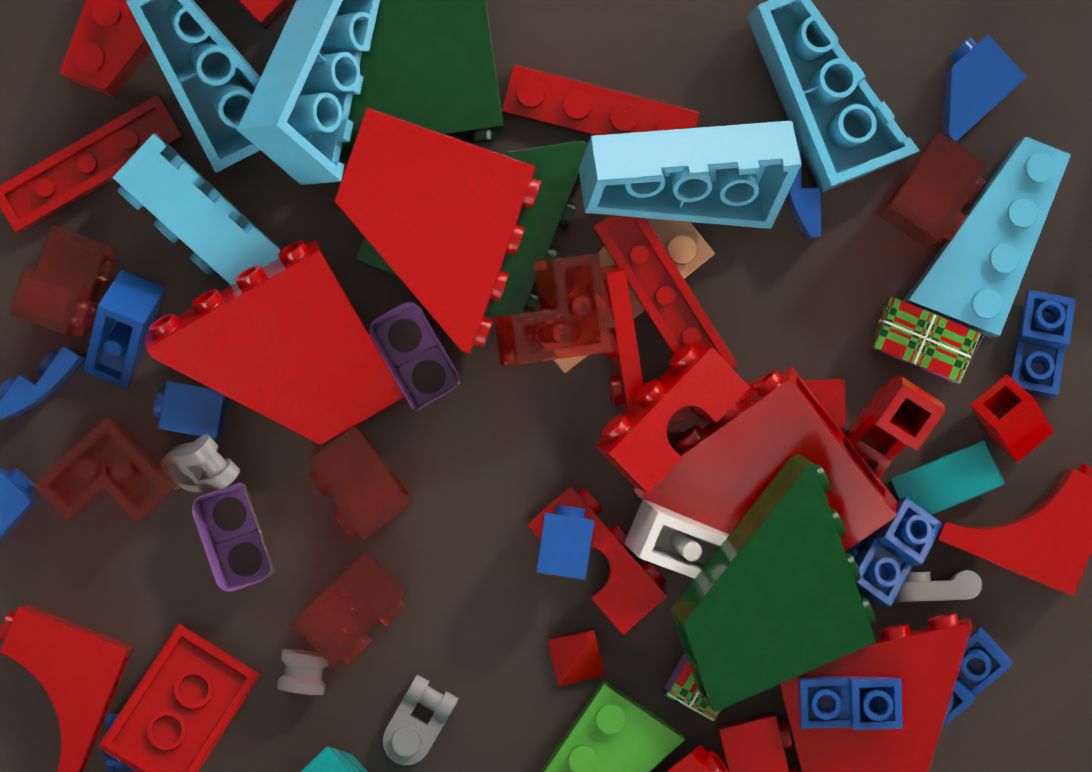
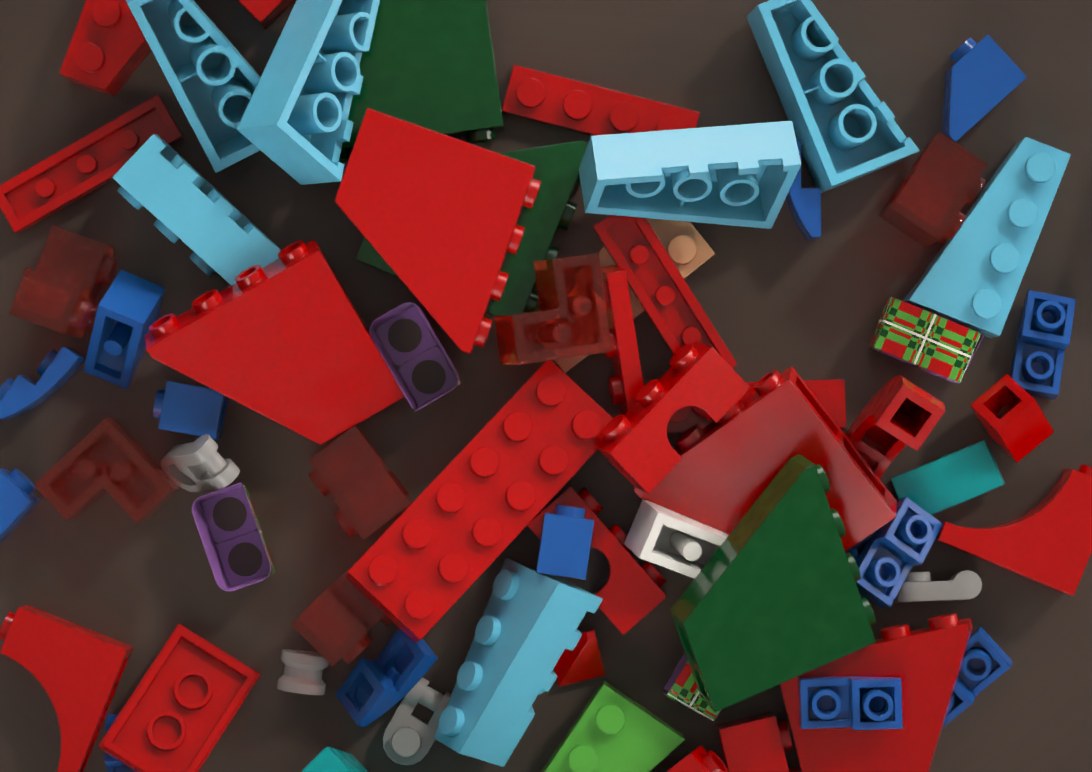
none -> blue slope [335,628,438,727]
none -> red brick [345,359,613,643]
none -> medium azure wedge [434,558,603,767]

